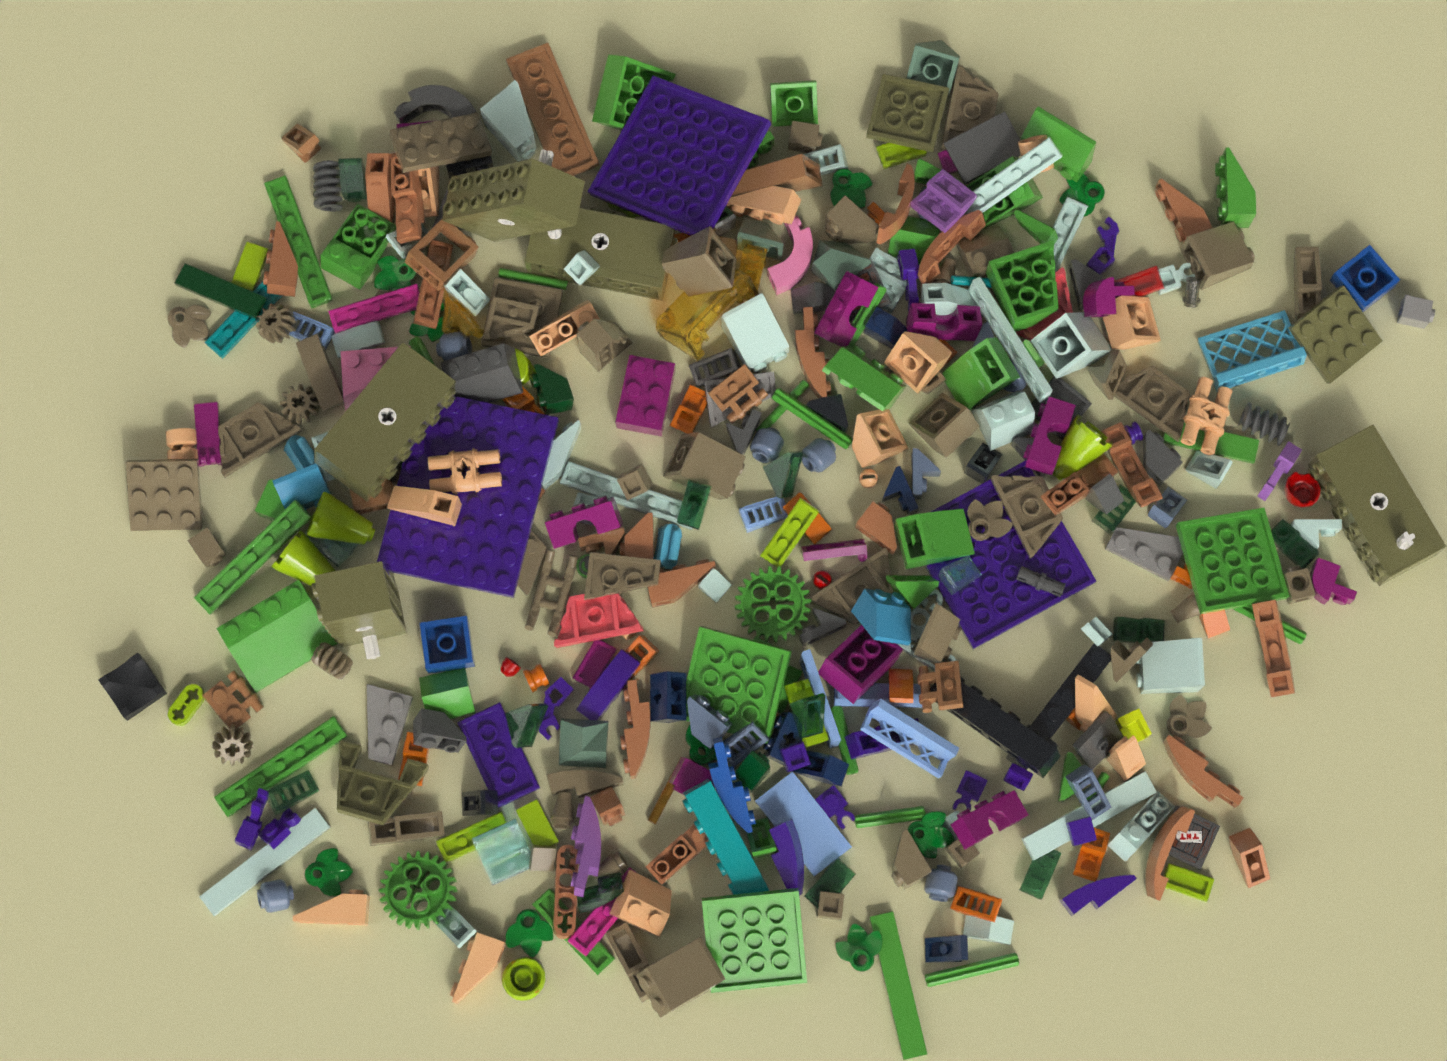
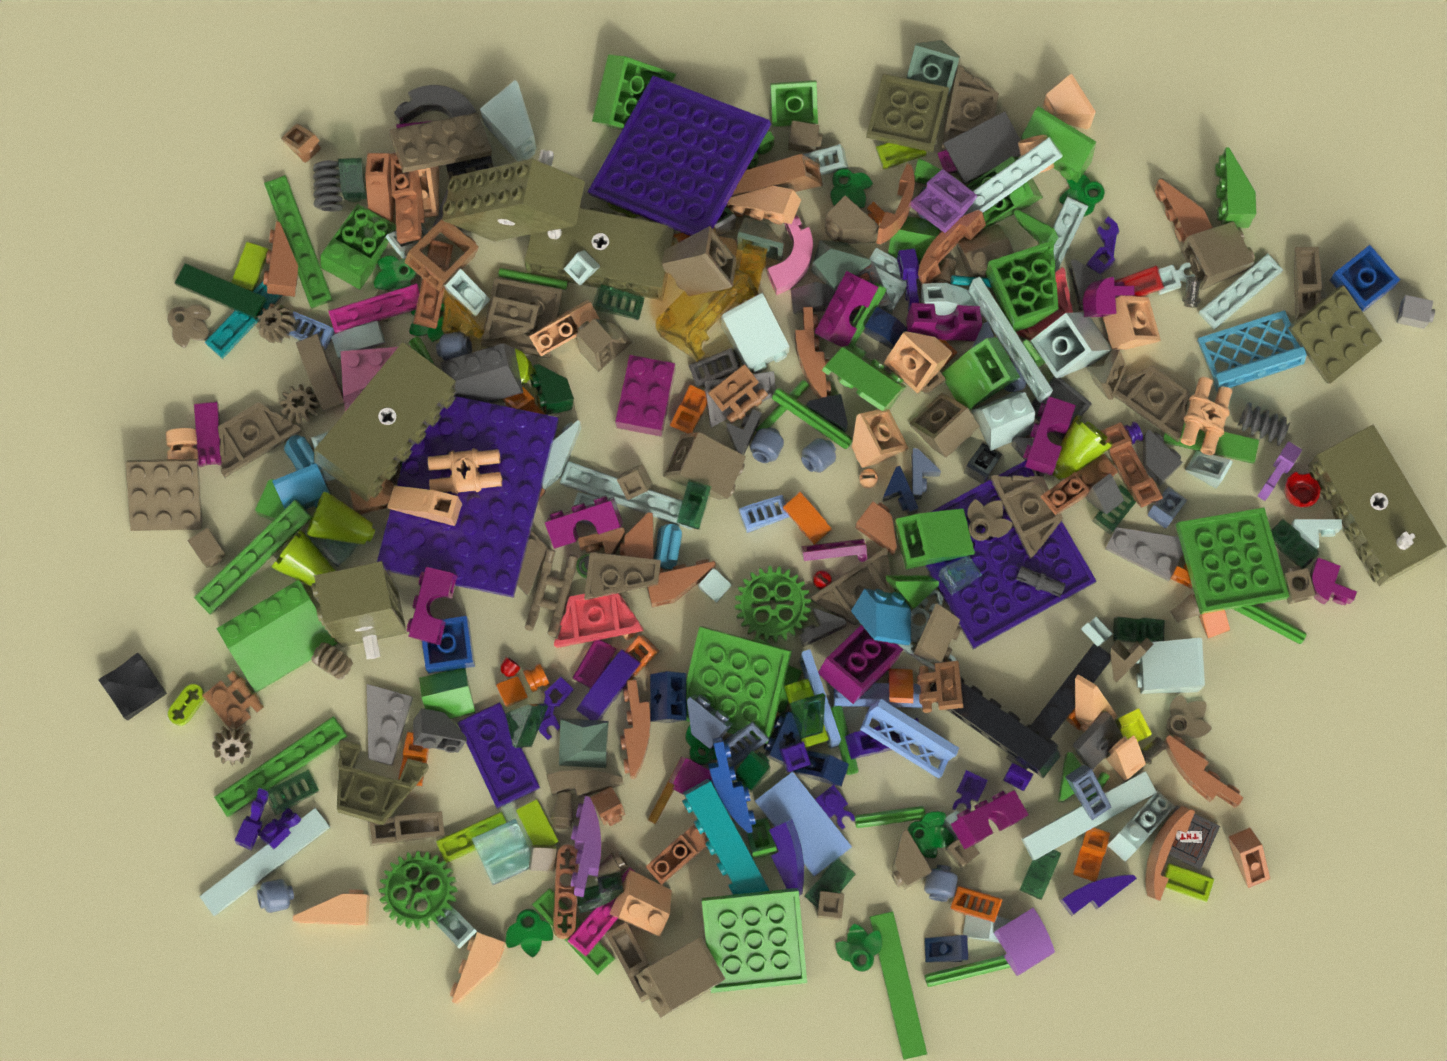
green plate [304,848,353,896] -> none
black slope [462,790,498,816] -> none
lime piece [502,957,546,1001] -> none
medium nougat plate [506,43,599,176] -> none
lime tile [760,497,820,568] -> none
clear green slope [763,451,803,498] -> none
dark purple tile [1066,816,1097,846] -> none
nougat slope [1252,600,1295,697] -> none
none -> magenta arch [407,567,458,645]
none -> orange slope [496,676,528,708]
none -> clear green slope [593,284,645,320]
none -> medium lavender slope [994,907,1055,976]
none -> light nougat slope [1043,74,1096,129]
none -> clear smoke pin [1140,737,1167,766]
none -> light aqua tile [1198,253,1283,330]

